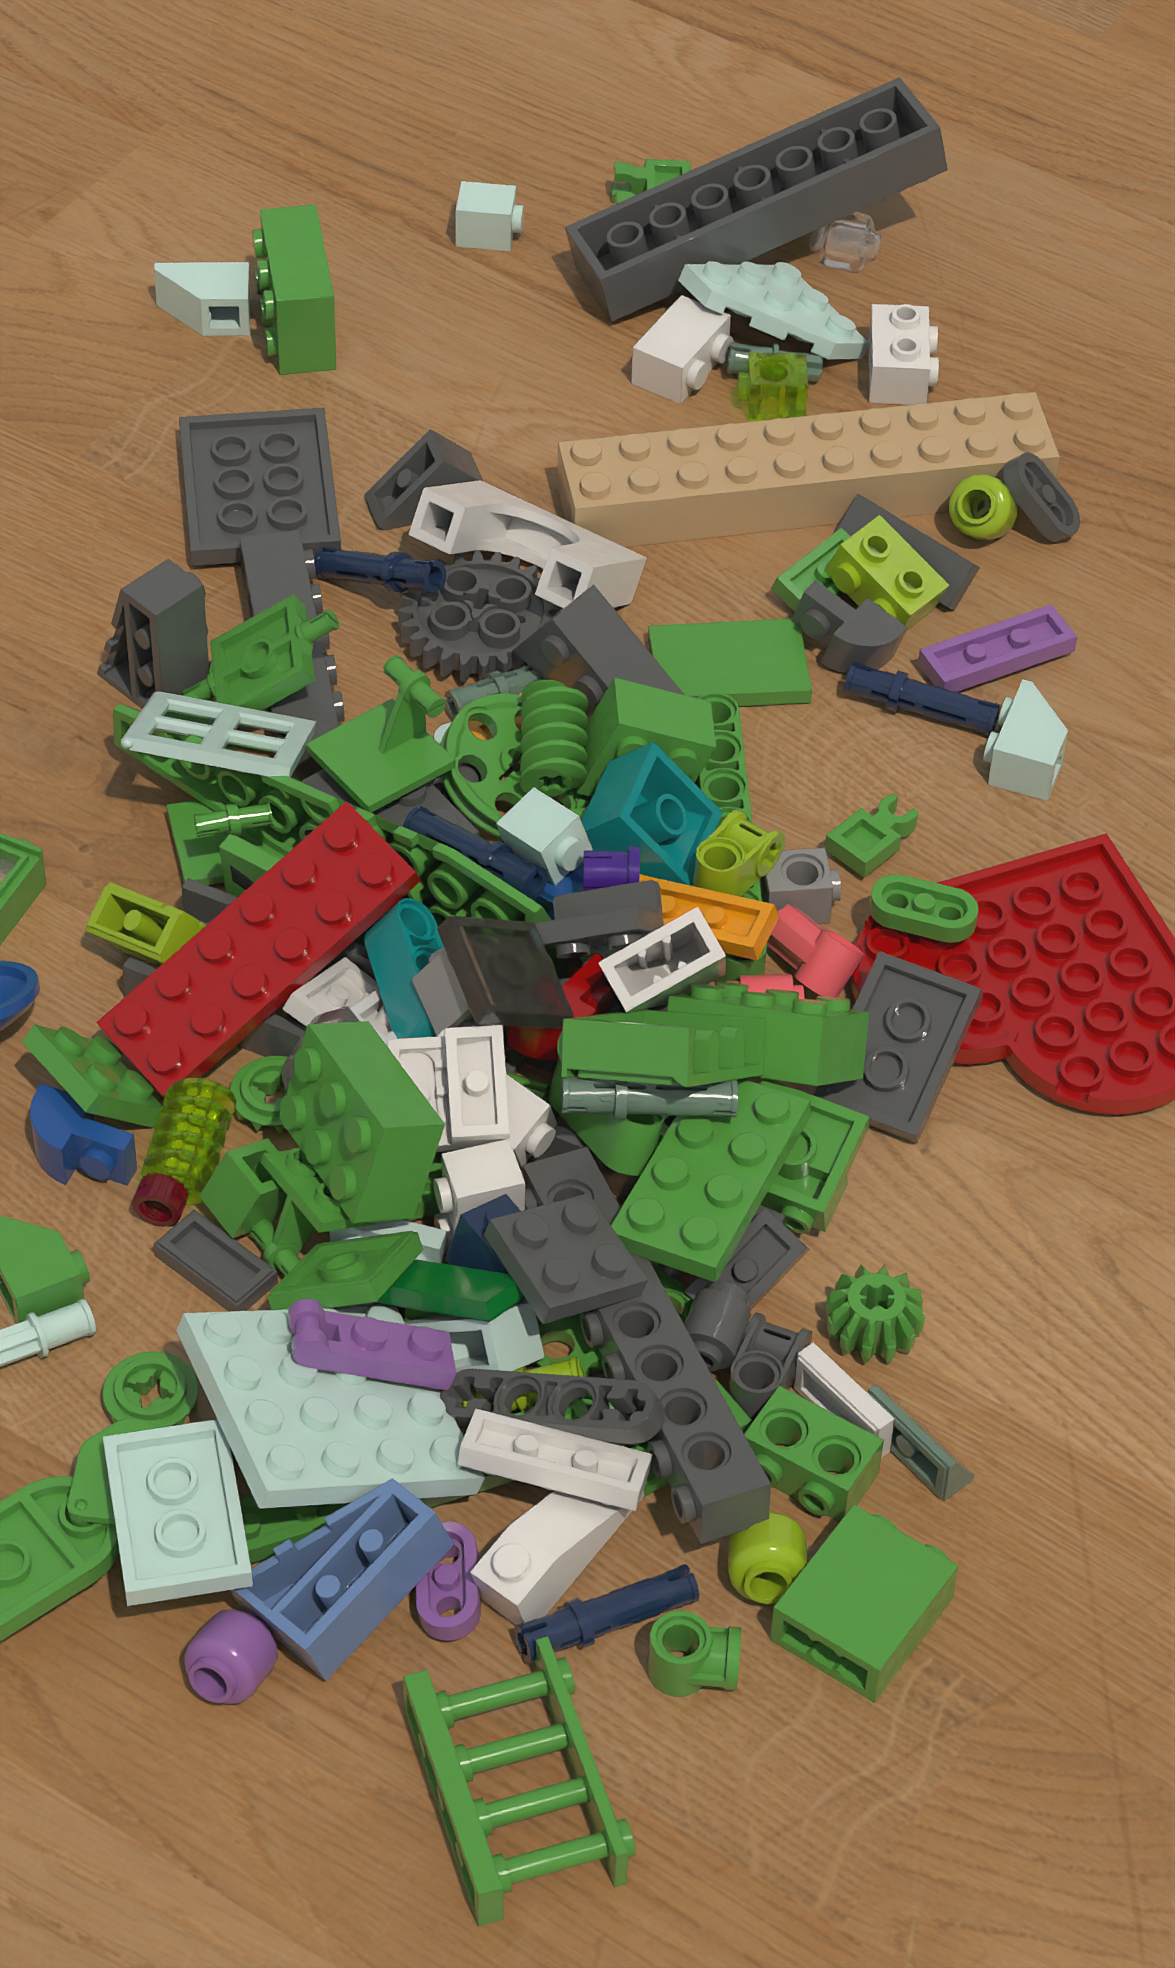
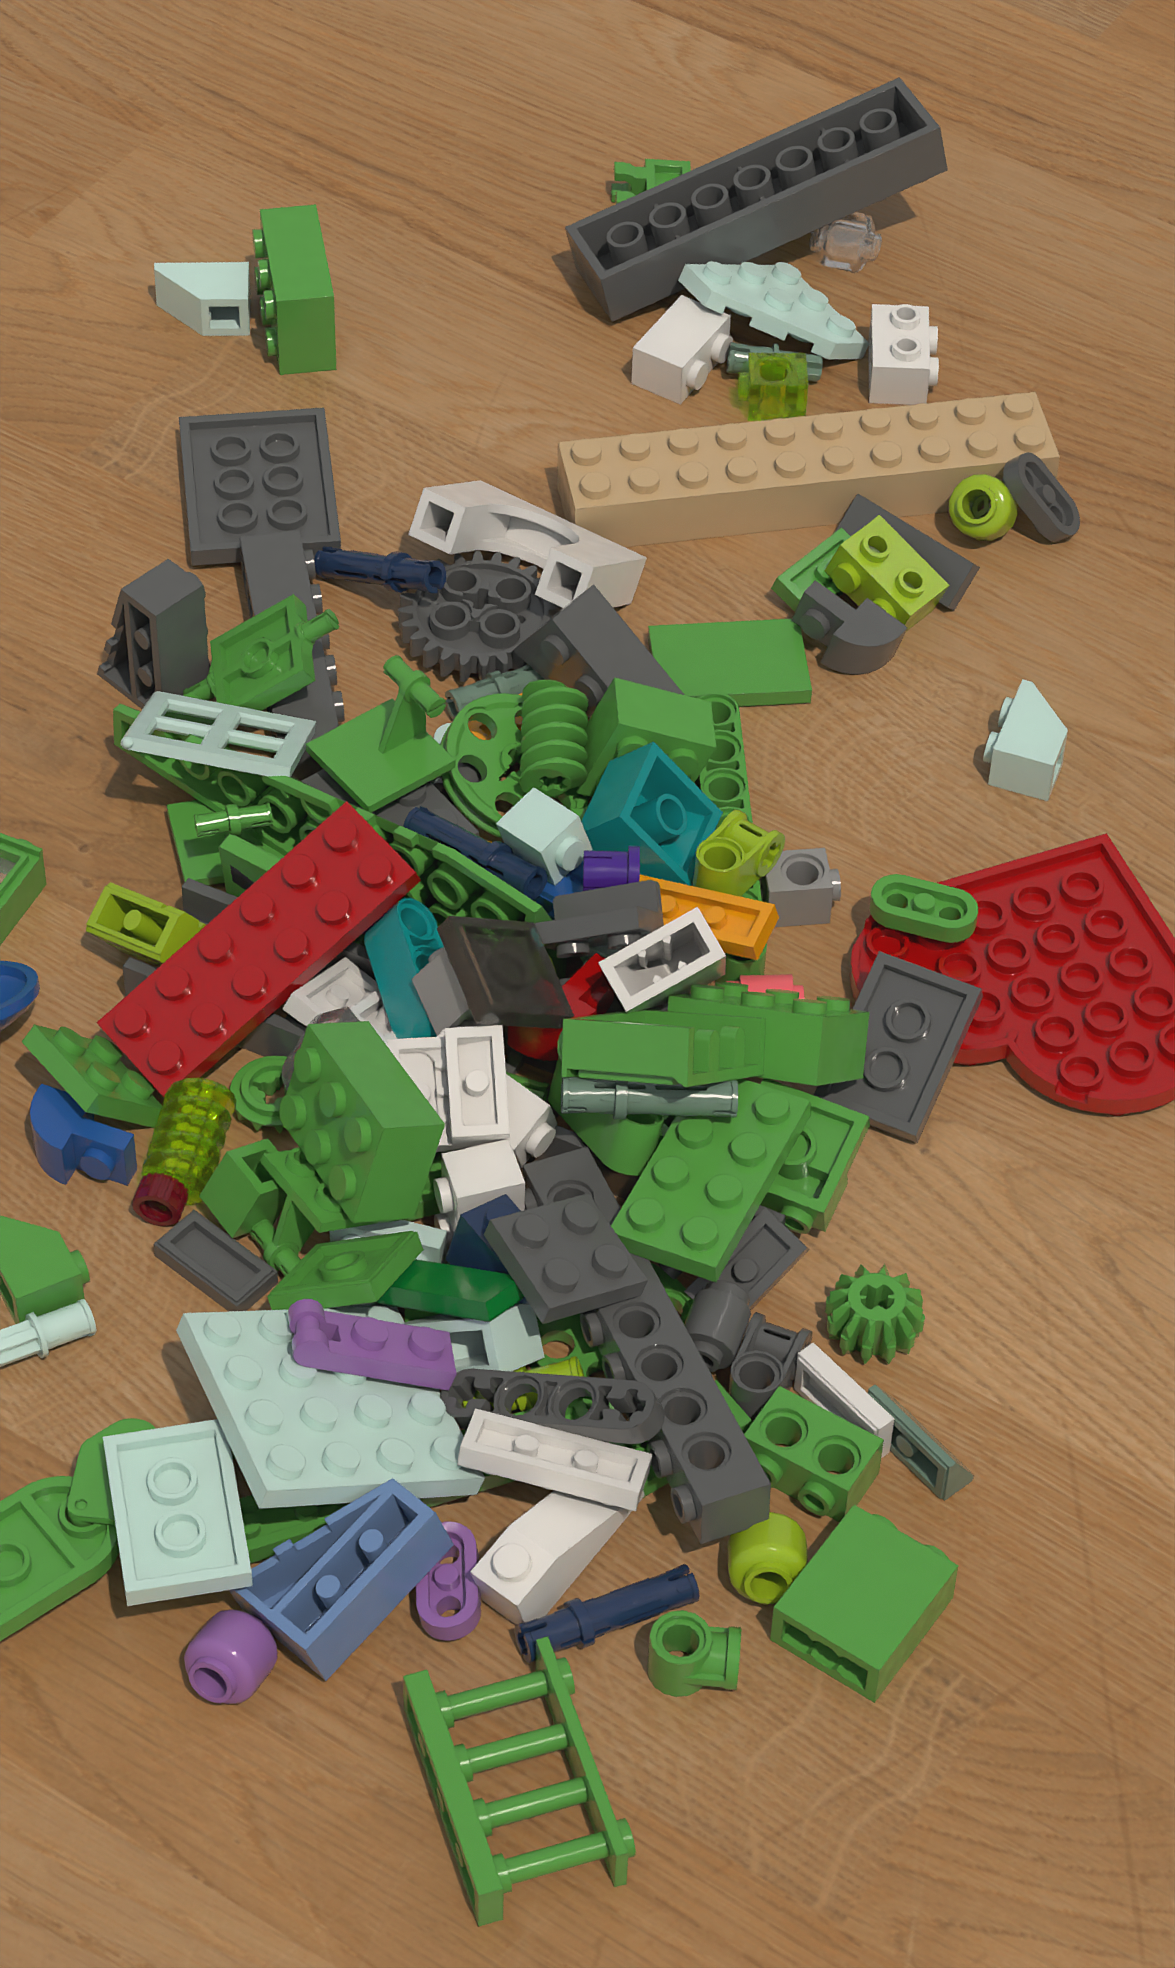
bright green gear [103,1351,198,1428] -> none
dark grey slope [364,429,484,530] -> none
light aqua brick [456,181,524,252] -> none
coral piece [767,904,865,997] -> none
bright green plate [825,794,918,877] -> none
dark blue pin [844,661,1001,736] -> none
medium lavender plate [918,604,1077,692] -> none

